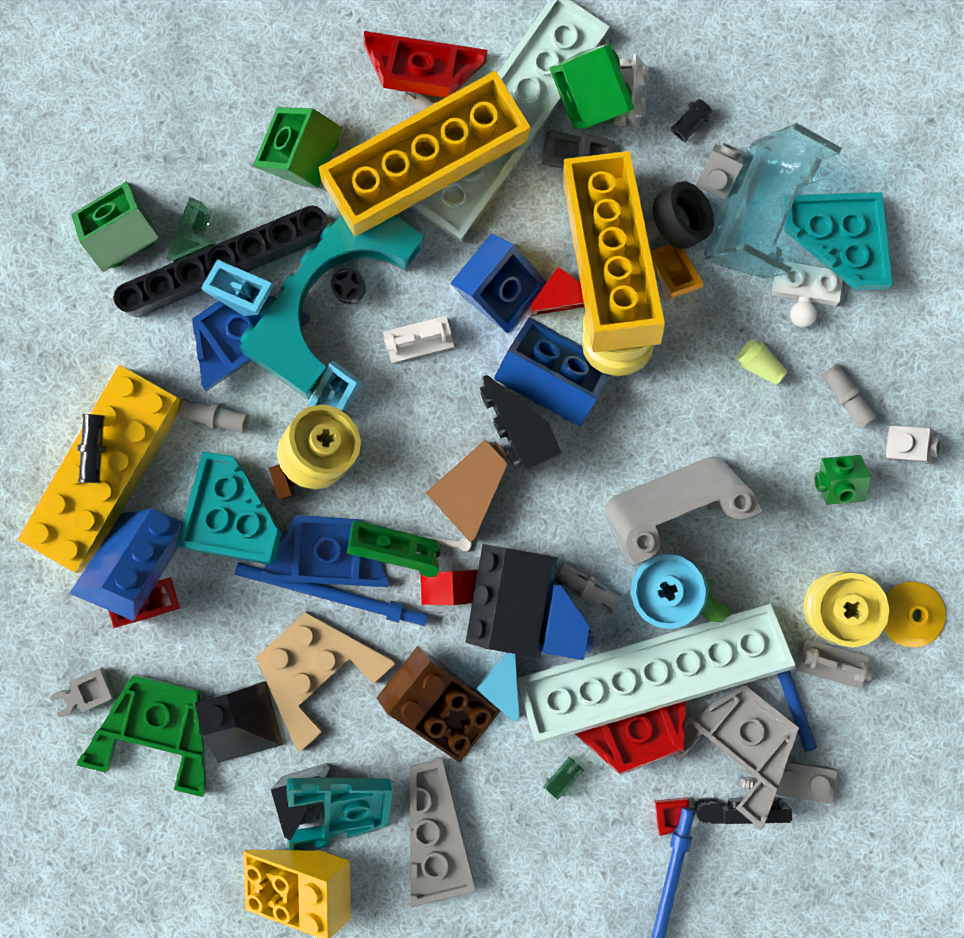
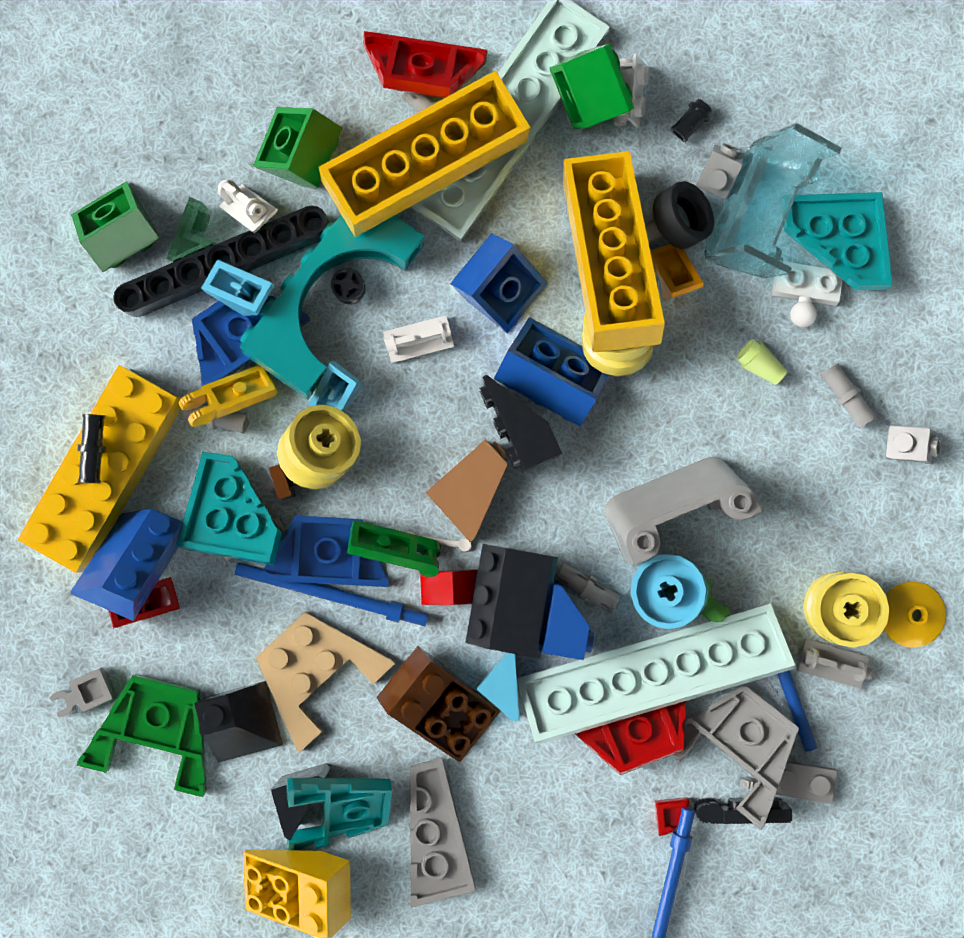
red slope [530,267,585,316] -> none
dark grey slope [542,129,615,169] -> none
clear green pin [543,756,585,800] -> none
green brick [814,455,871,505] -> none
none -> yellow hinge [178,365,277,427]
none -> white hinge [218,179,278,234]

